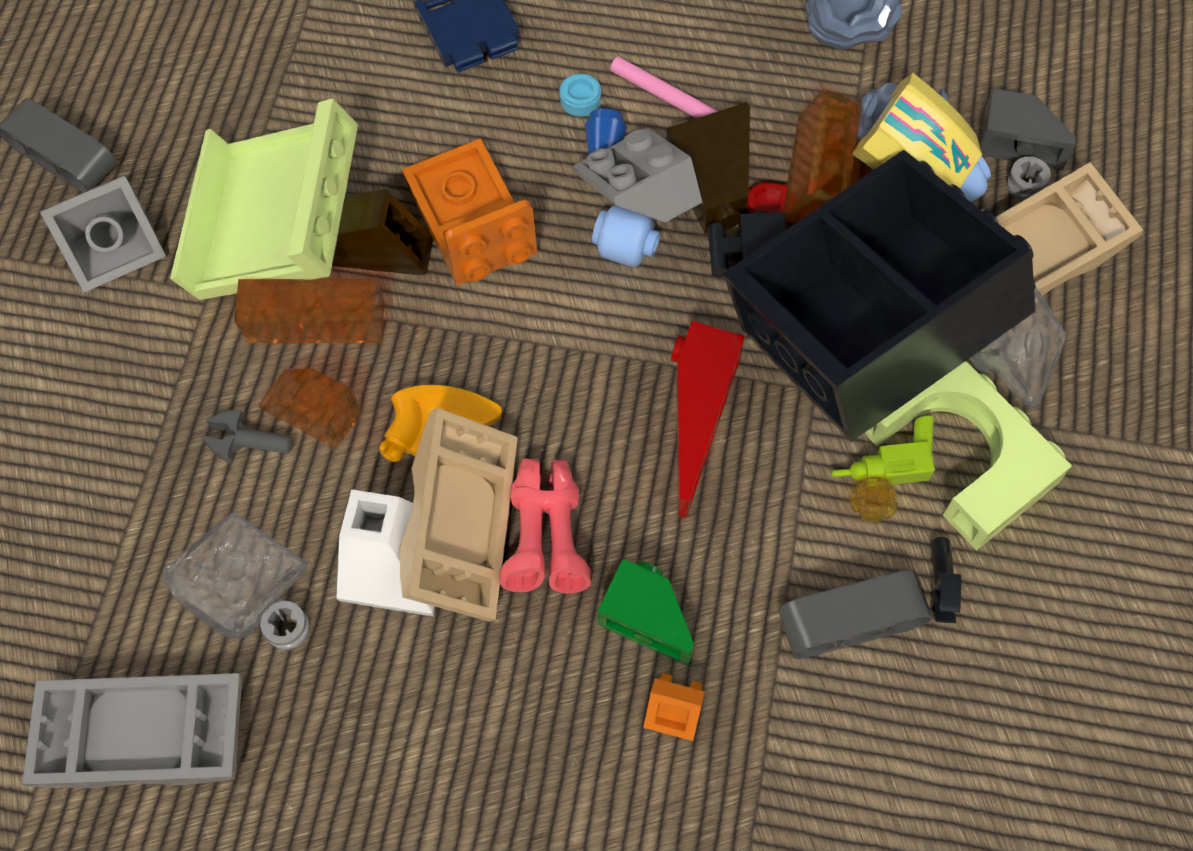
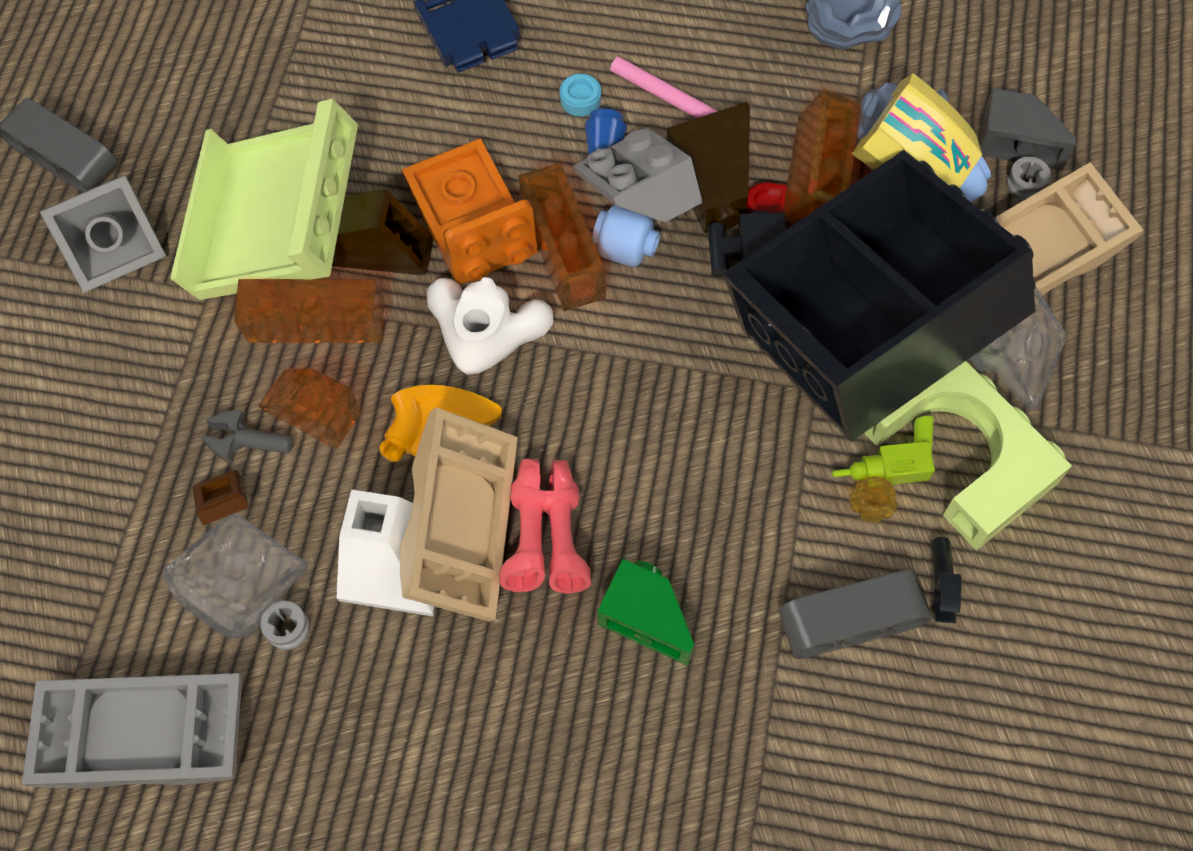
orange tile [643,673,705,741] -> none
red slope [671,321,745,518] -> none
none -> reddish brown tile [192,470,249,525]
none -> white head [426,277,553,375]
none -> clear orange brick [518,163,606,312]

